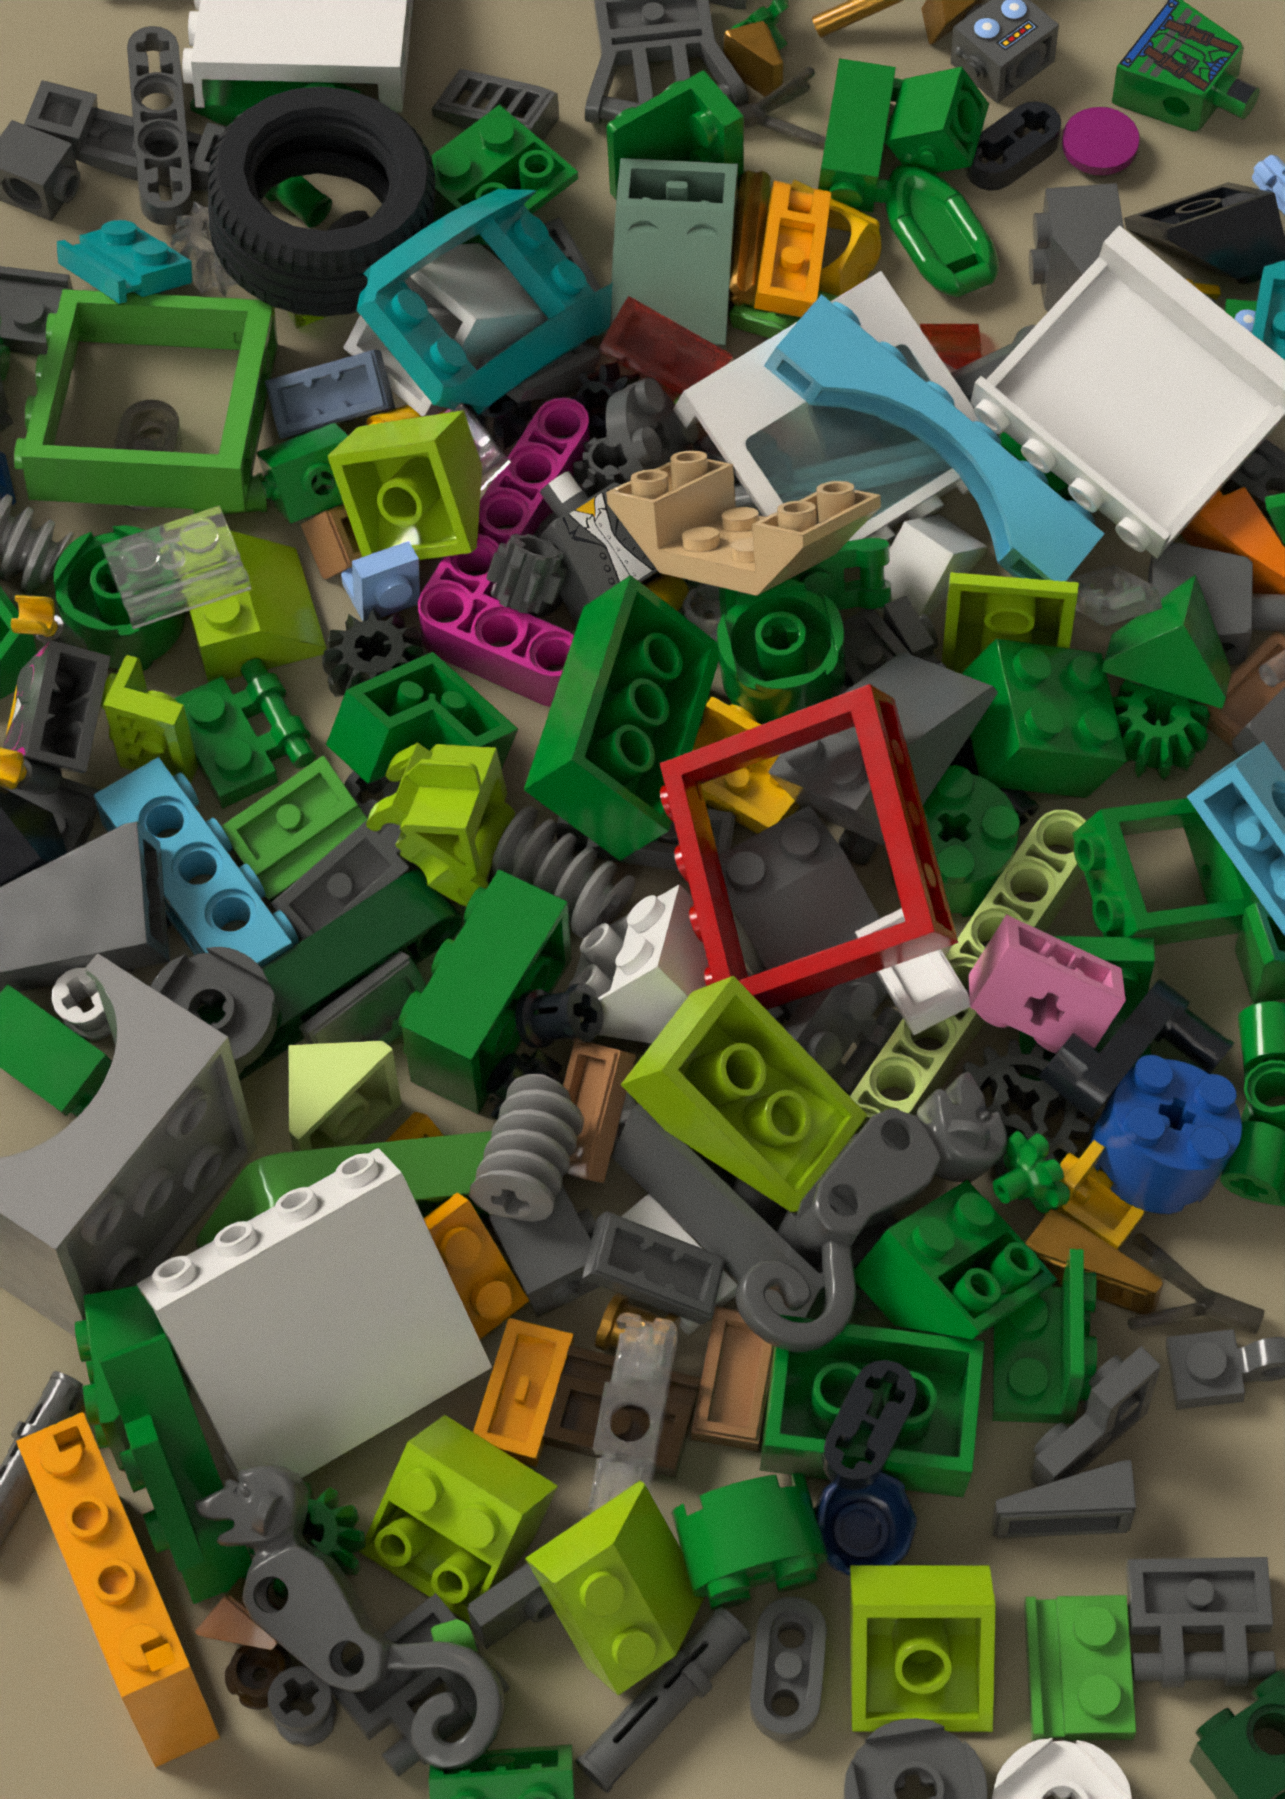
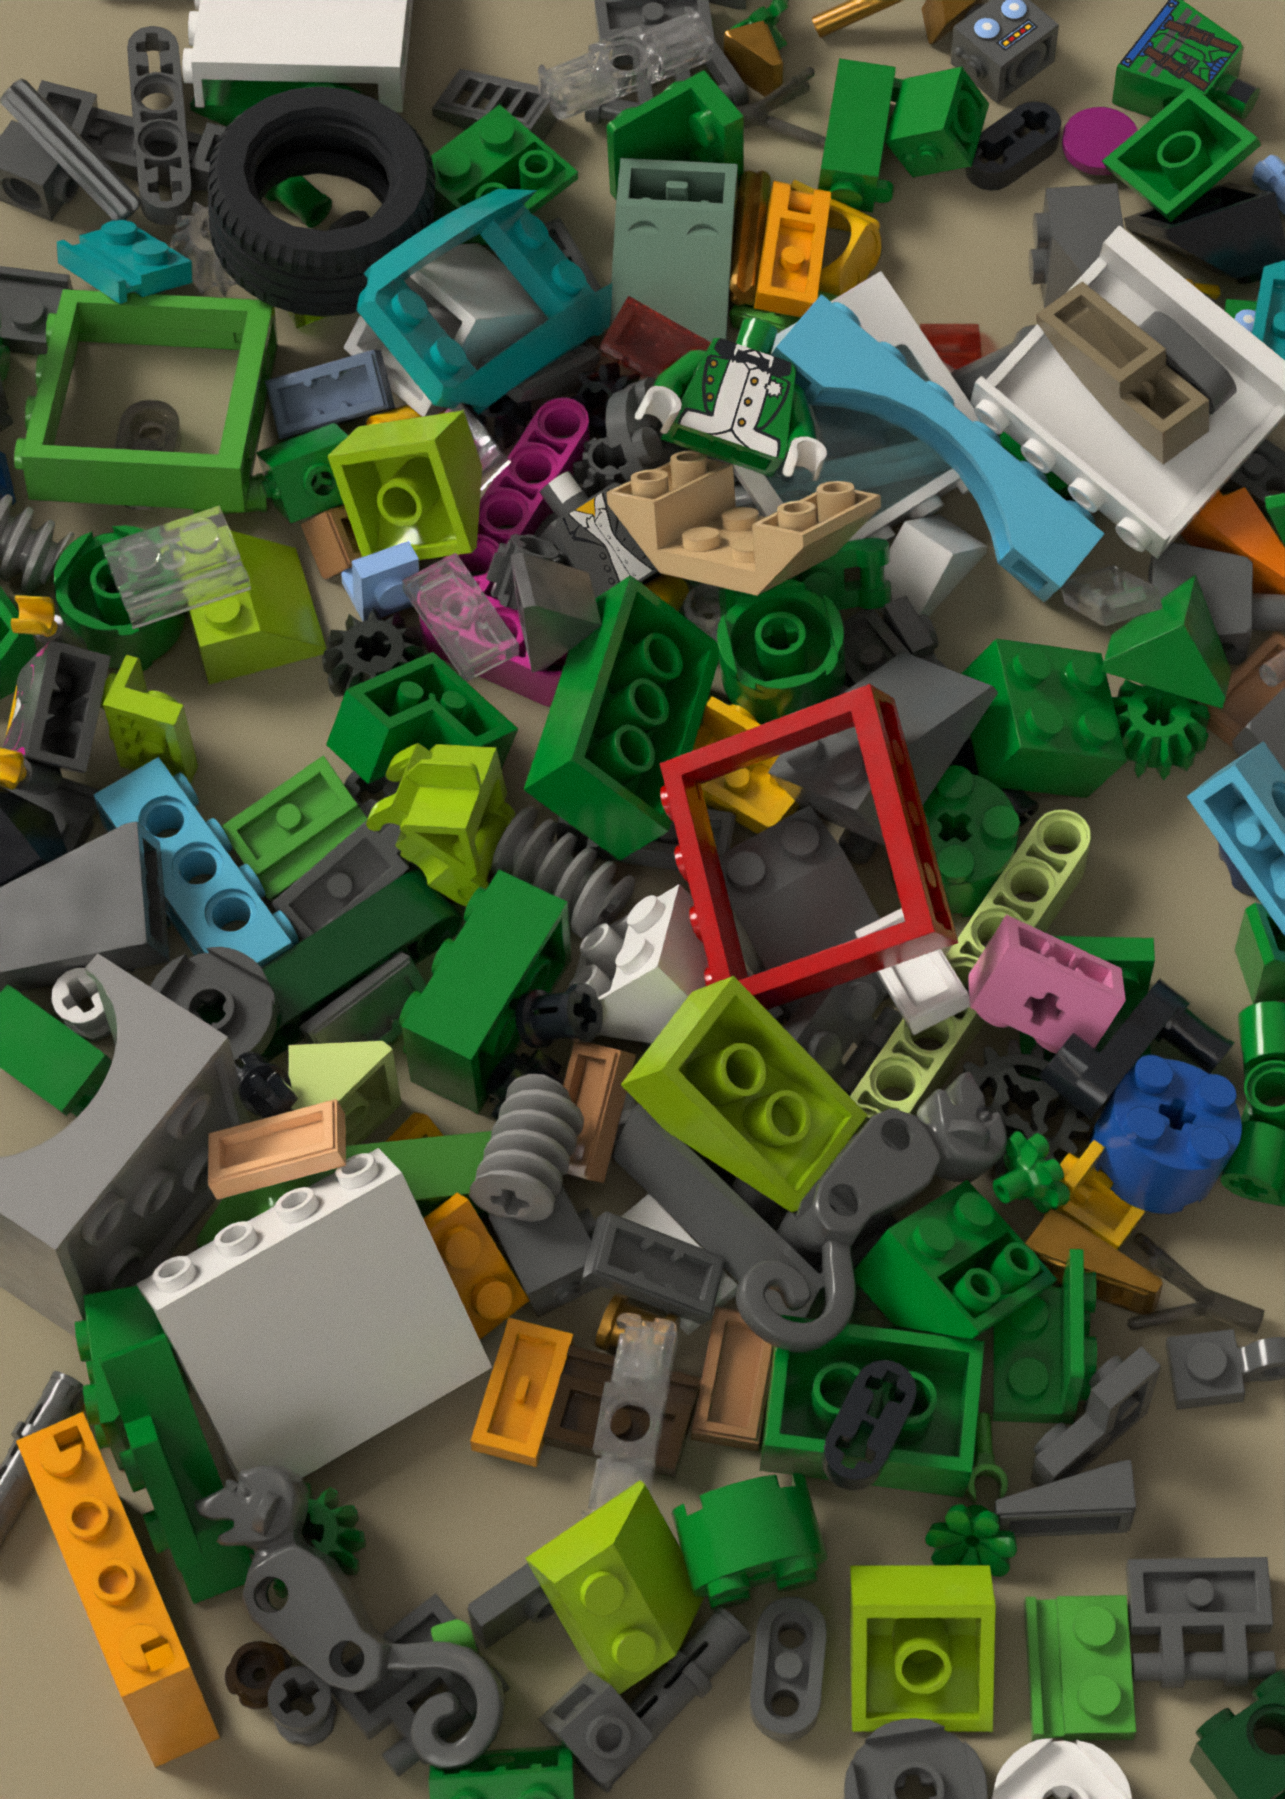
green plate [174,658,316,809] -> none
medium nougat slope [195,1577,281,1650] -> none
lime slope [359,1415,558,1624] -> none
dark blue hair [814,1472,918,1576] -> none
green piece [886,165,1000,298] -> none
lime slope [941,572,1079,674] -> none
green window [1072,798,1262,946] -> none
none -> dark grey axle [0,78,141,221]
none -> light nougat tile [208,1099,346,1200]
none -> black axle [235,1052,298,1119]
none -> clear plate [402,553,519,682]
none -> flat silver slope [510,552,602,673]
none -> clear piece [538,7,713,120]
none -> dark grey bracket [538,1672,653,1784]
none -> torso [634,318,827,481]
none -> green plant [925,1504,1017,1577]
none -> bright green hand [965,1412,1008,1504]
none -> dark tan slope [1036,281,1209,465]
none -> green slope [1102,86,1261,222]
none -> dark grey beam [1138,311,1237,415]

